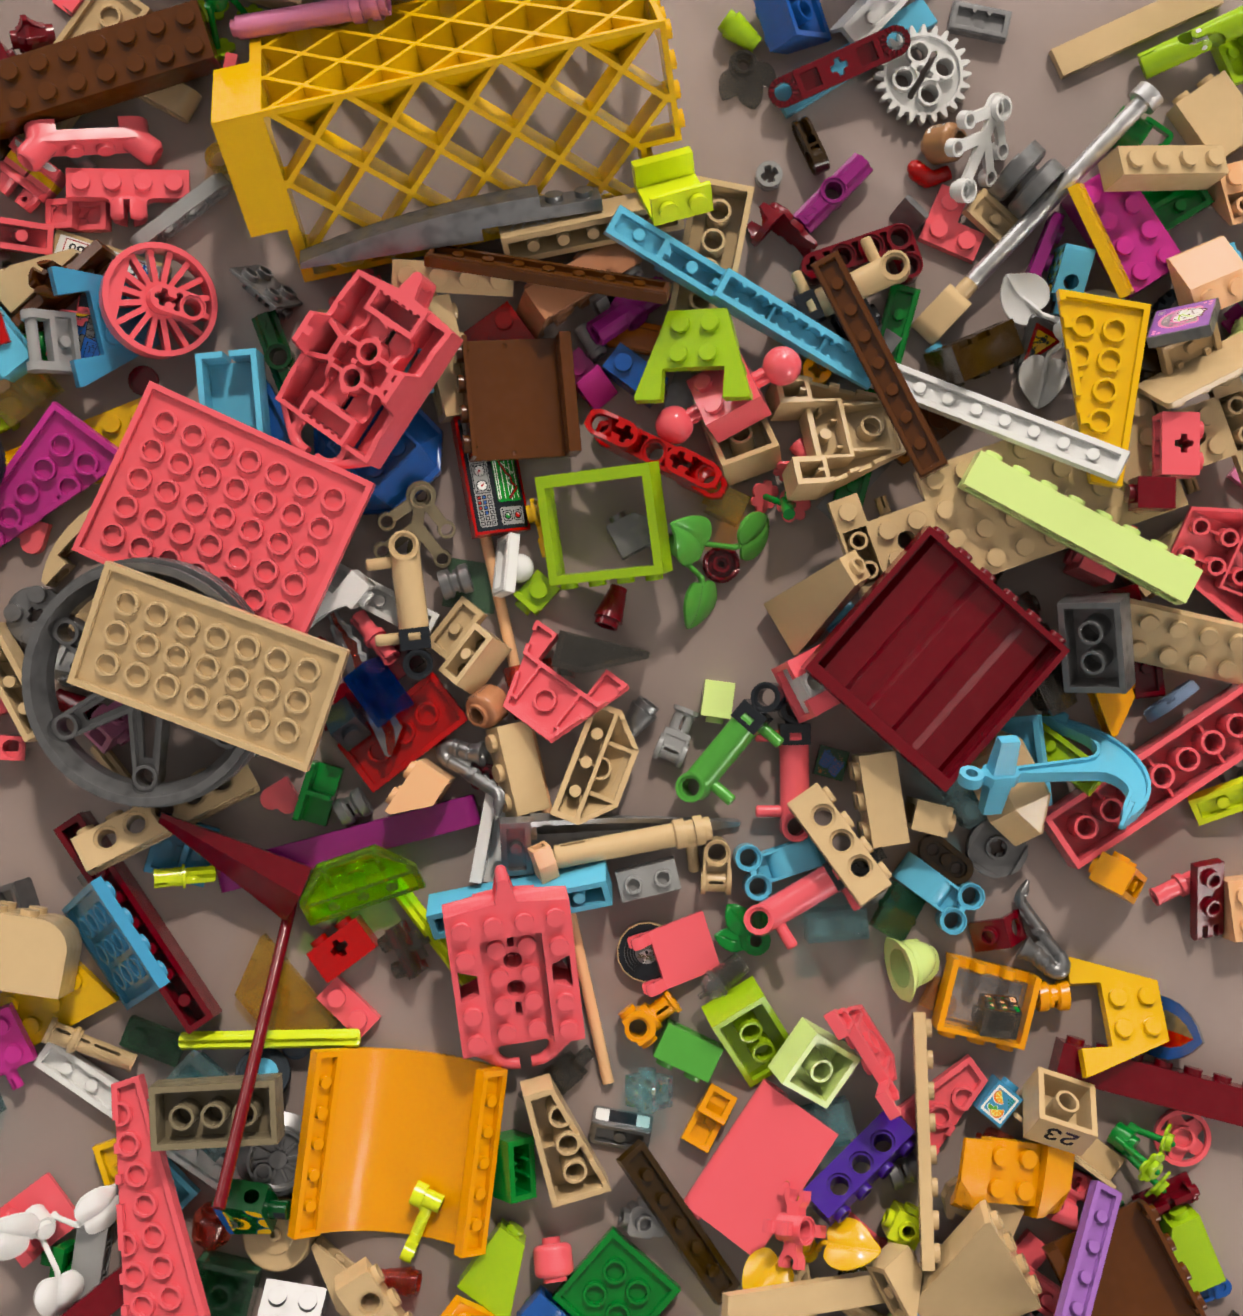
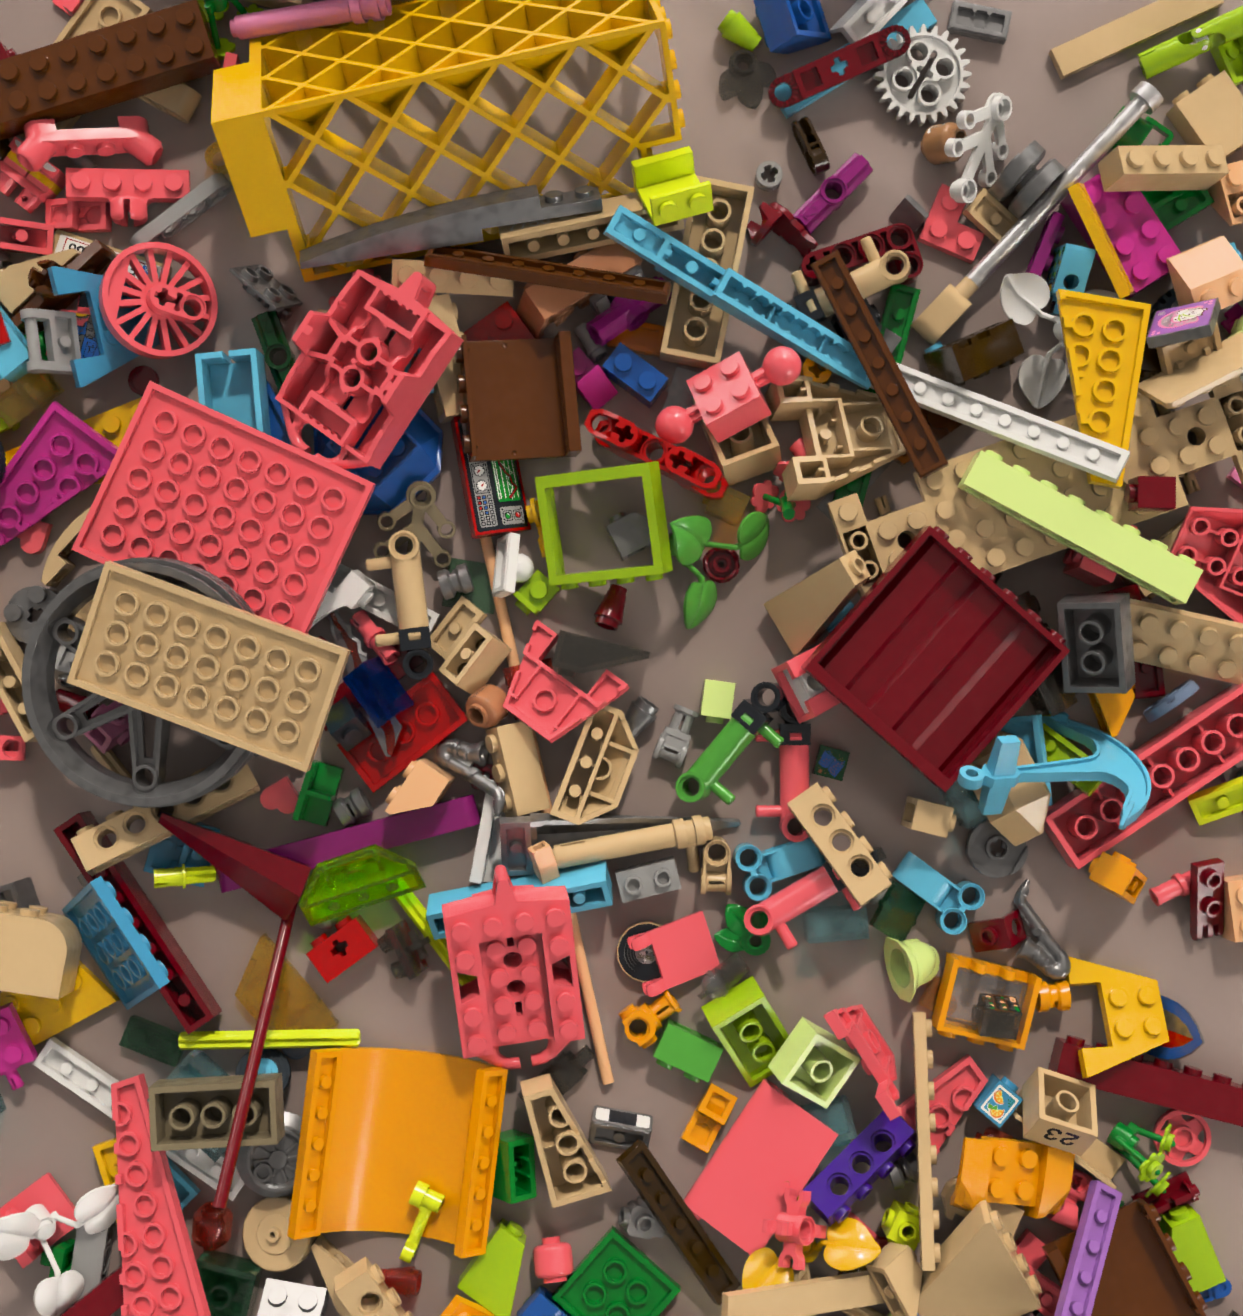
dark red rock [9,14,56,53] -> none
tan pin [41,1017,138,1073] -> none
dark green torso [211,1179,291,1234] -> none
coral plate [316,975,381,1037] -> none
clear light blue brick [625,1067,673,1114] -> none
lime wing [634,308,753,404] -> none
tan brick [847,749,910,848] -> none
red arm [907,160,952,188] -> none
dark brown plate [917,834,973,884] -> none
piece [1013,314,1059,373] -> none
coral brick [1152,411,1204,479] -> none

